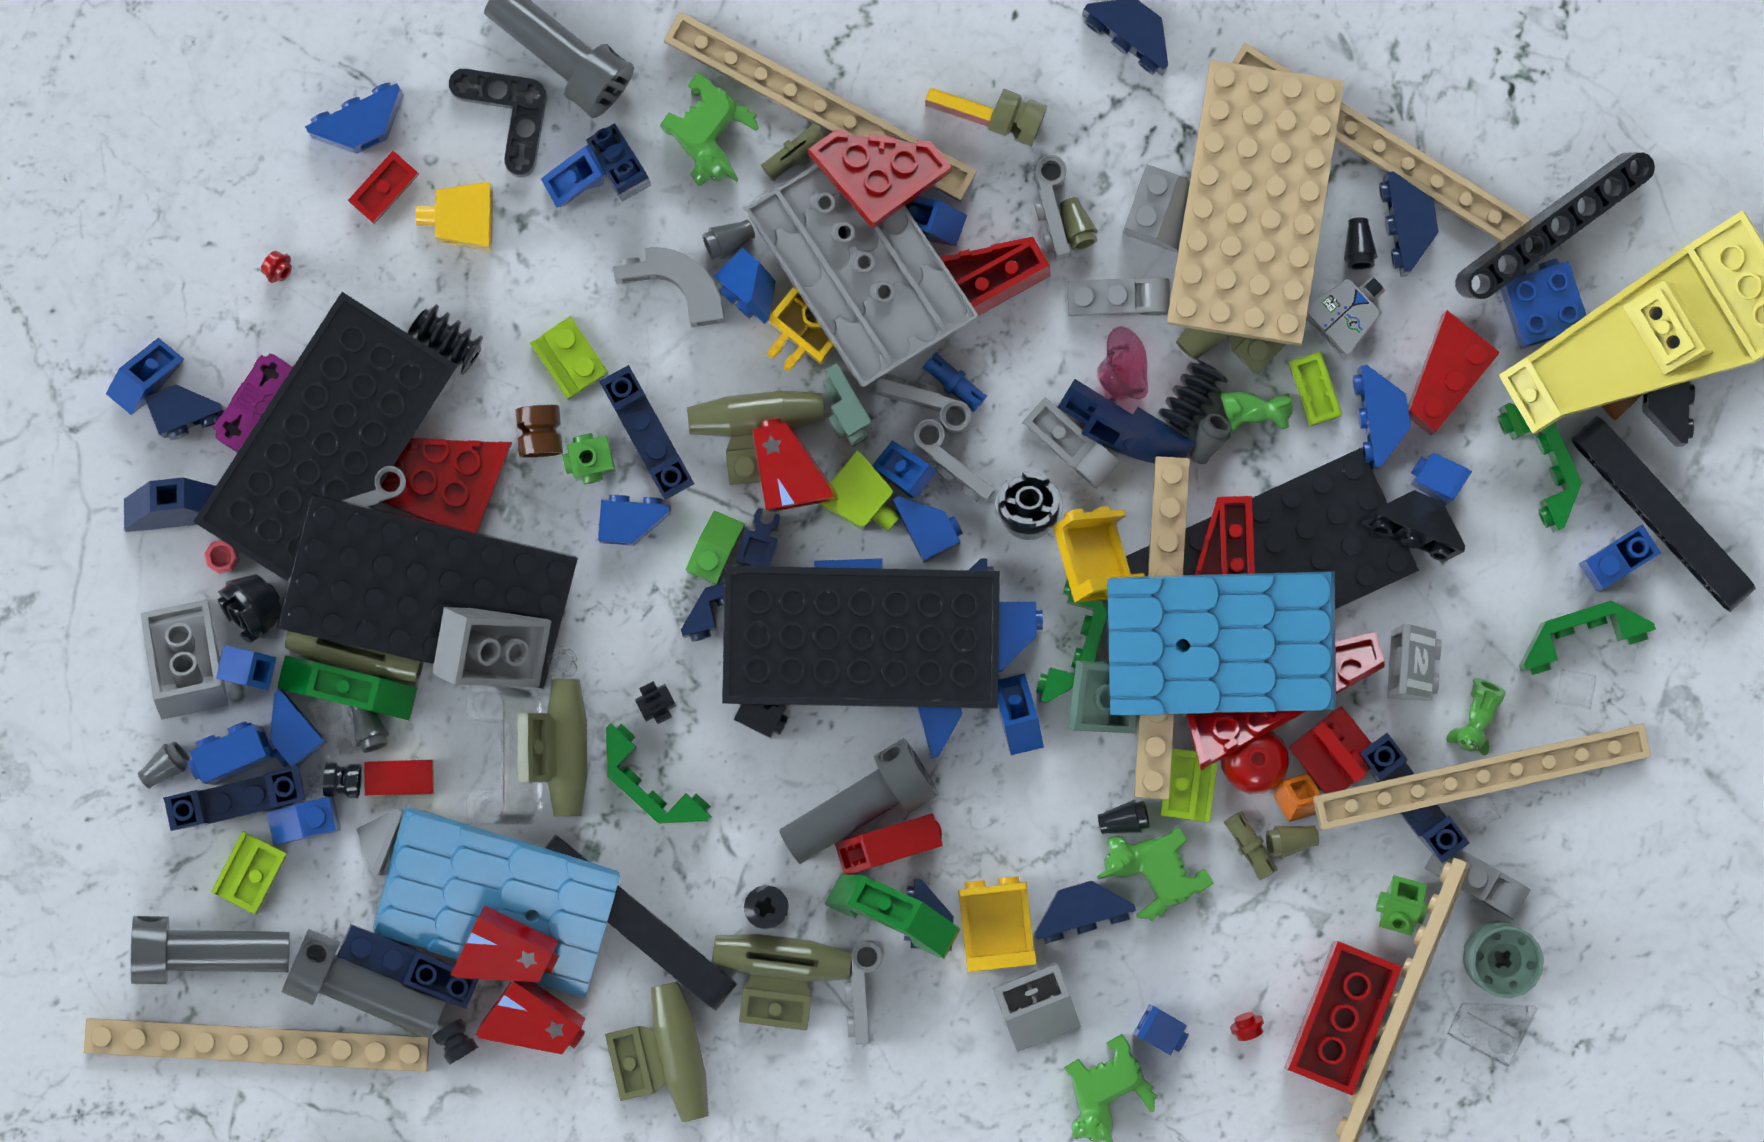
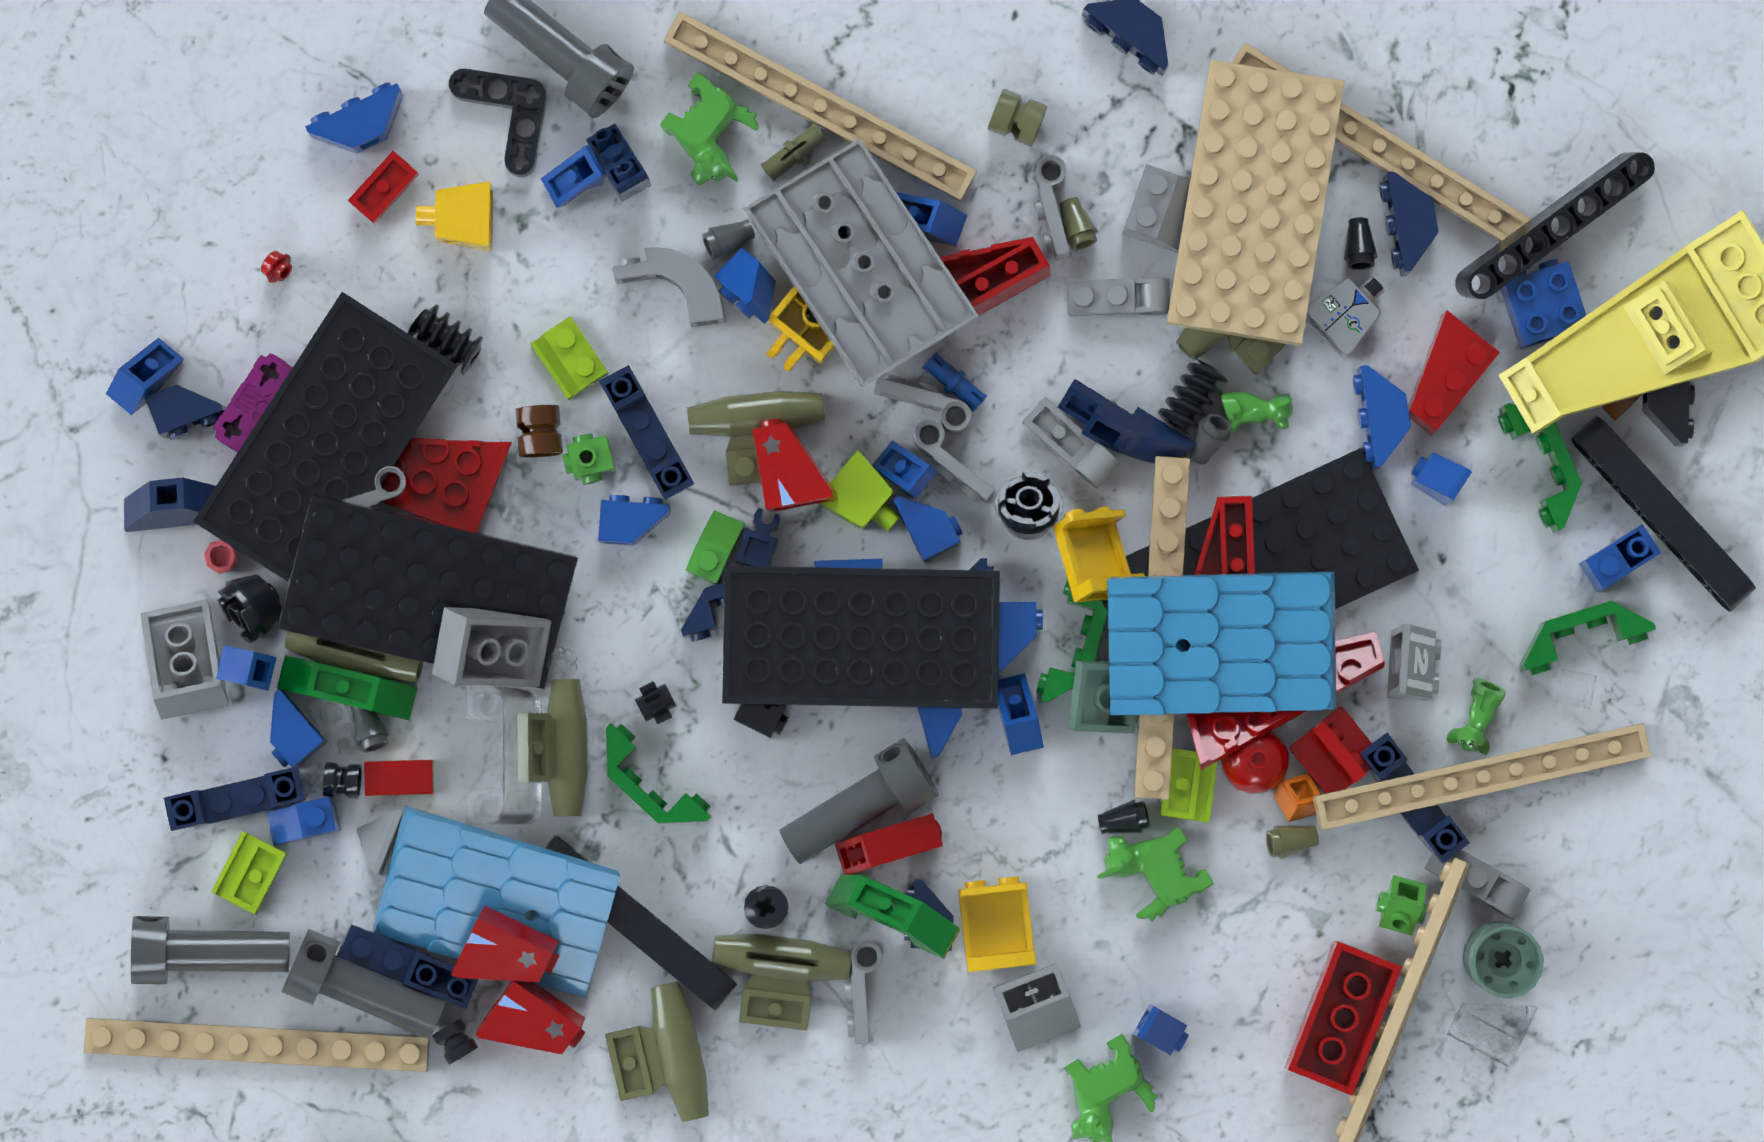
dark grey cone [137,741,190,789] -> none
blue brick [188,721,275,785] -> none
plate [808,130,953,229] -> none
sand green plate [823,363,872,447] -> none
yellow tile [925,88,993,127] -> none
dark blue slope [1034,881,1136,944] -> none
clear pink piece [1097,326,1148,402] -> none
olive pin [1224,811,1278,880] -> none
red plate [1230,1012,1264,1041] -> none
lime plate [1288,351,1342,427] -> none
black slope [1360,490,1465,561] -> none

